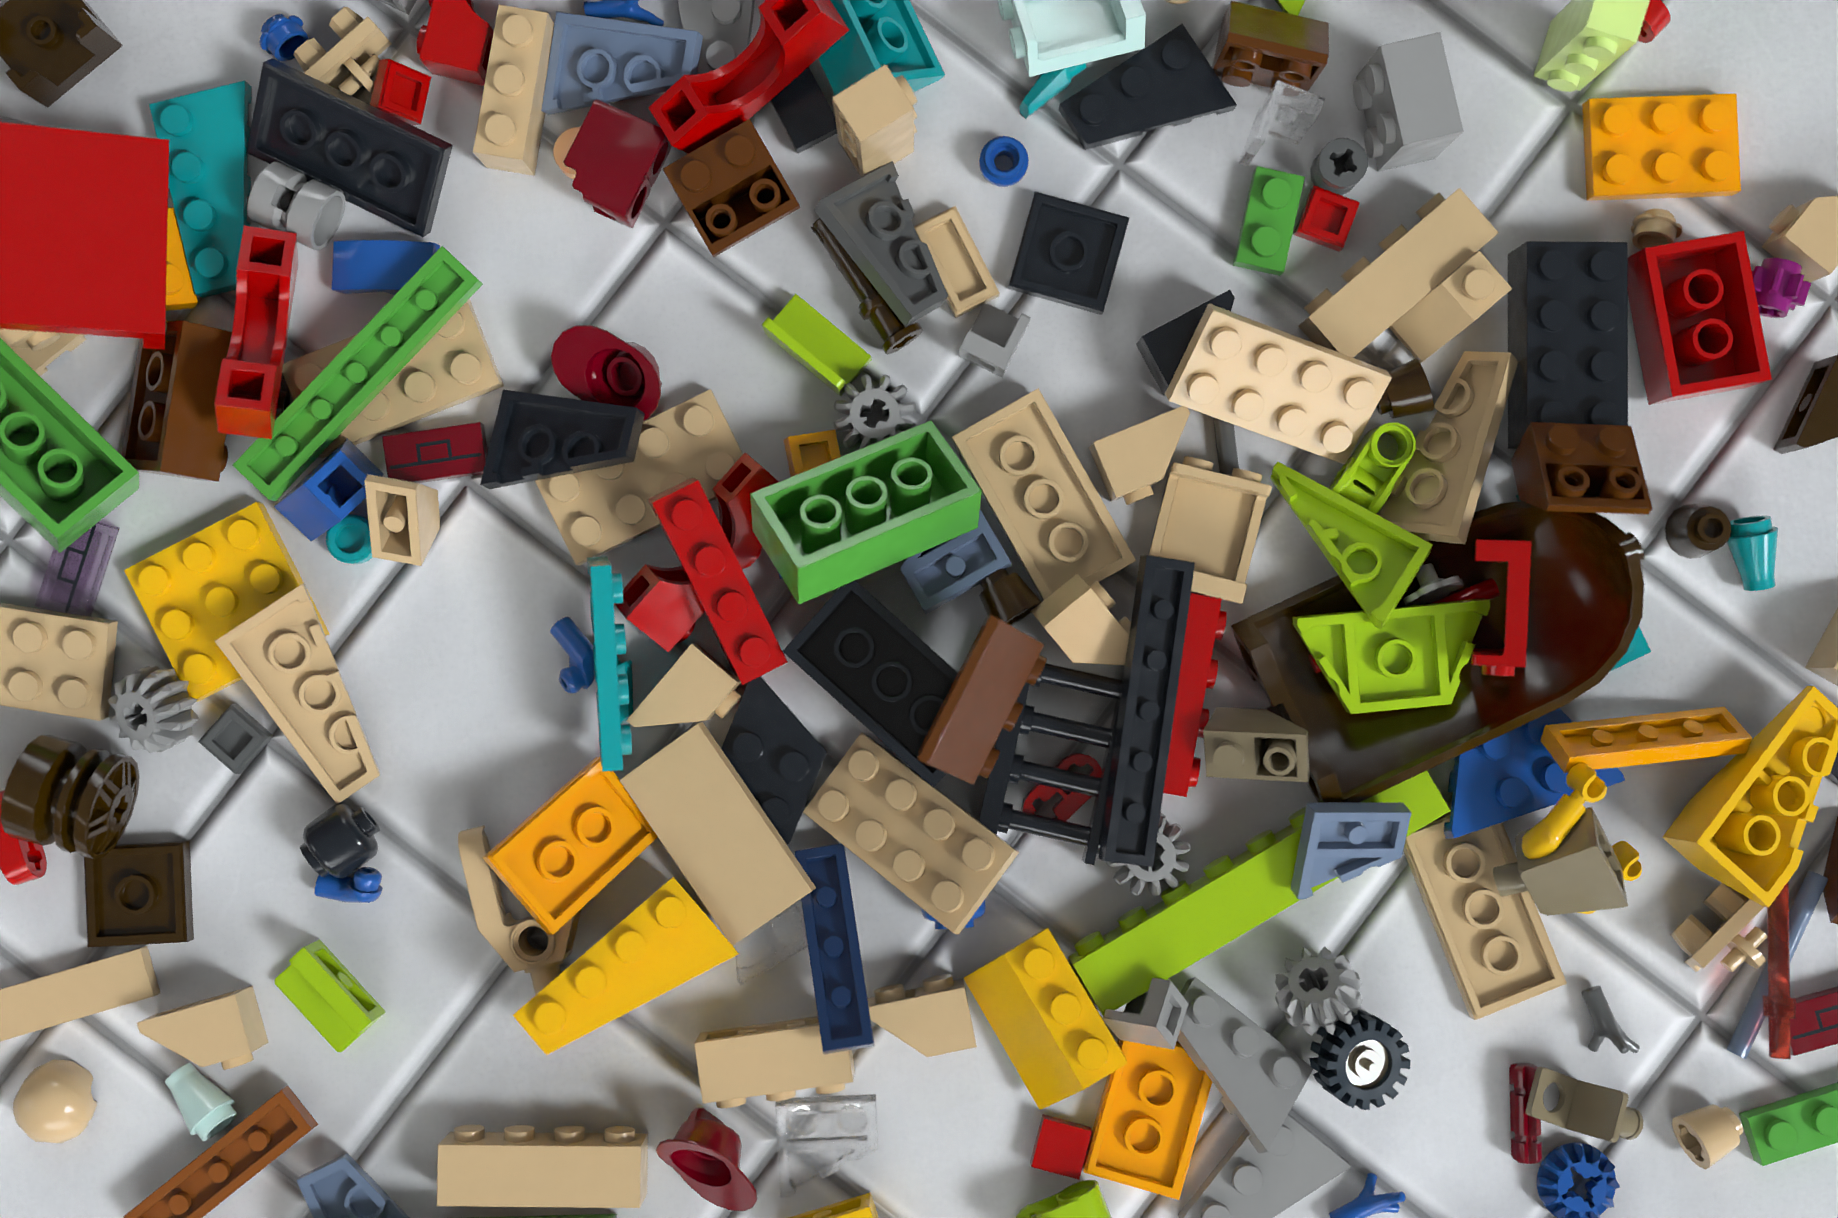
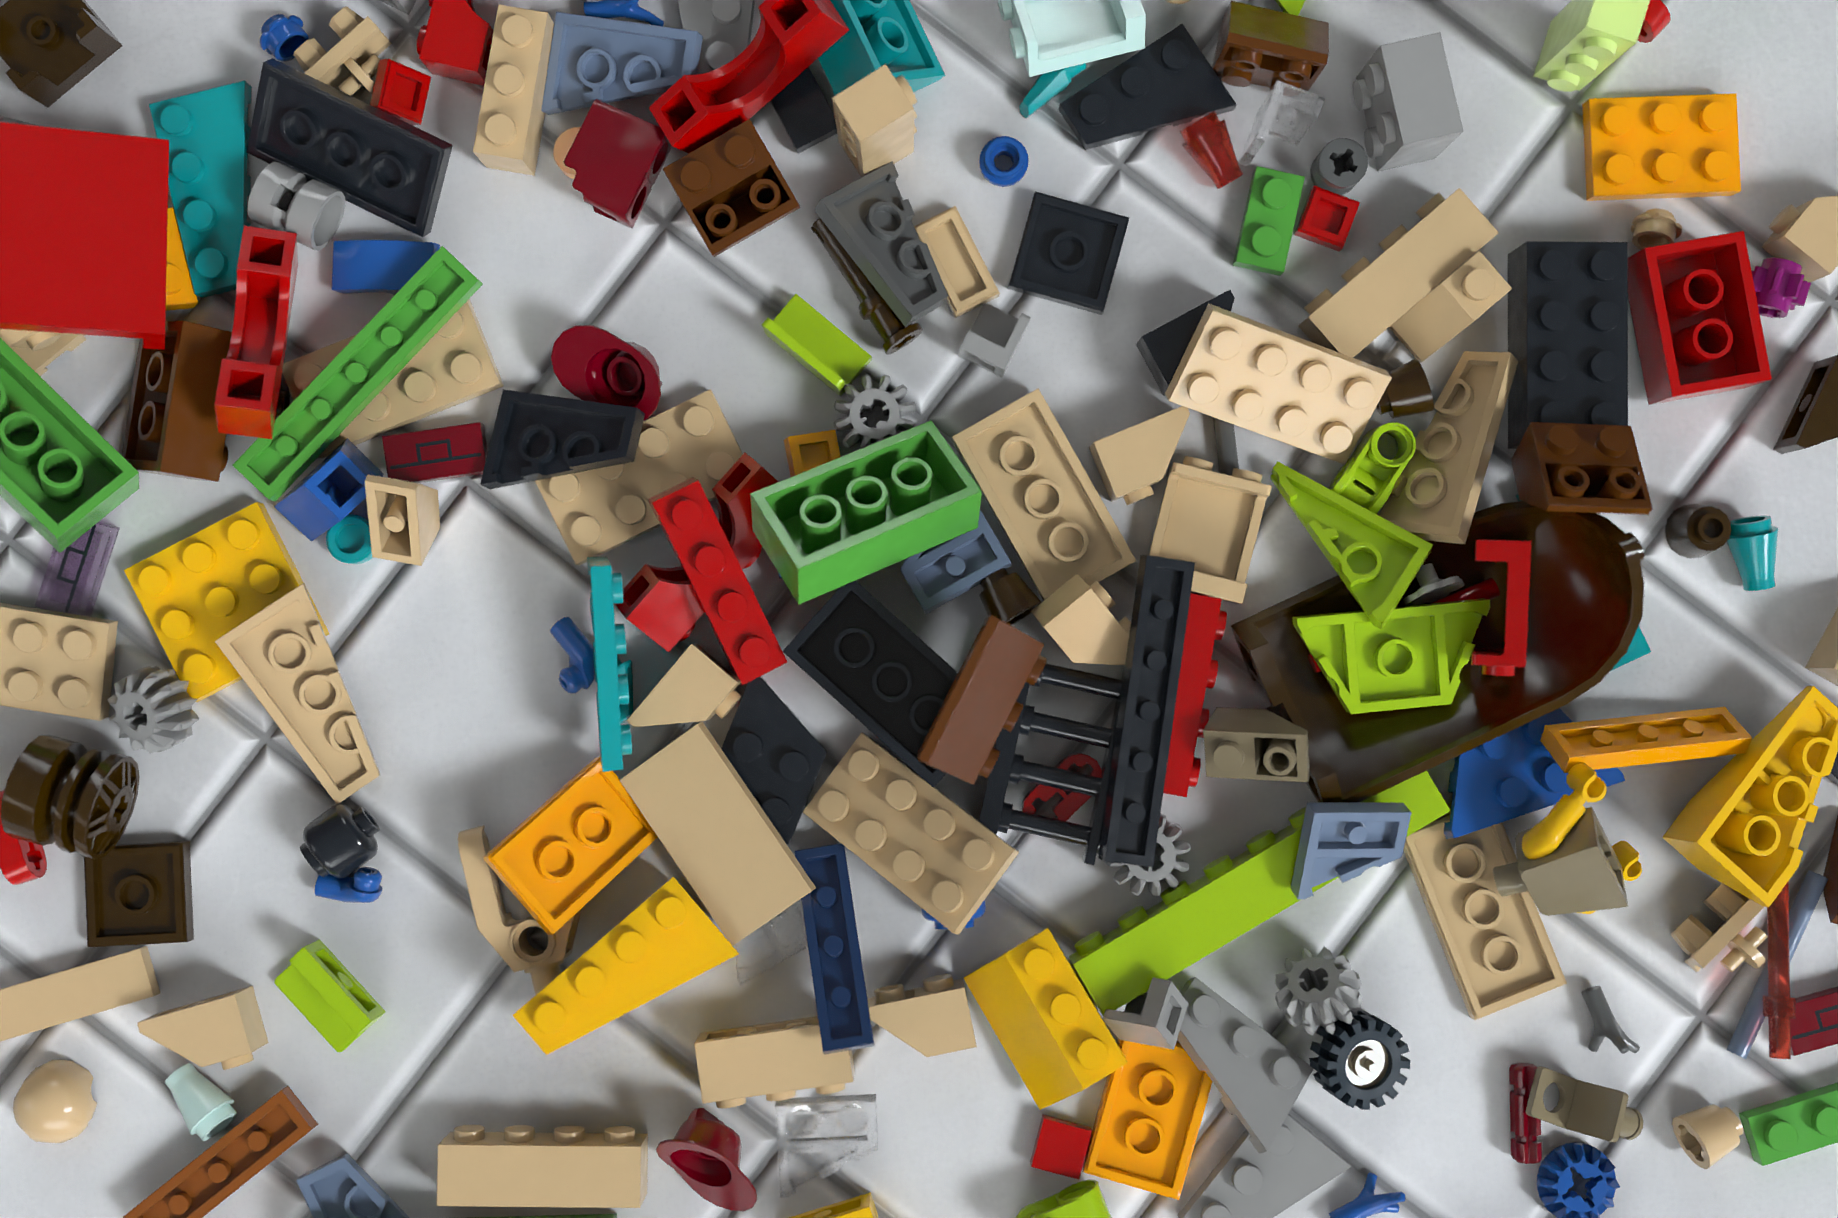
dark grey tile [198,704,274,774] -> none
none -> clear red cone [1179,111,1243,190]

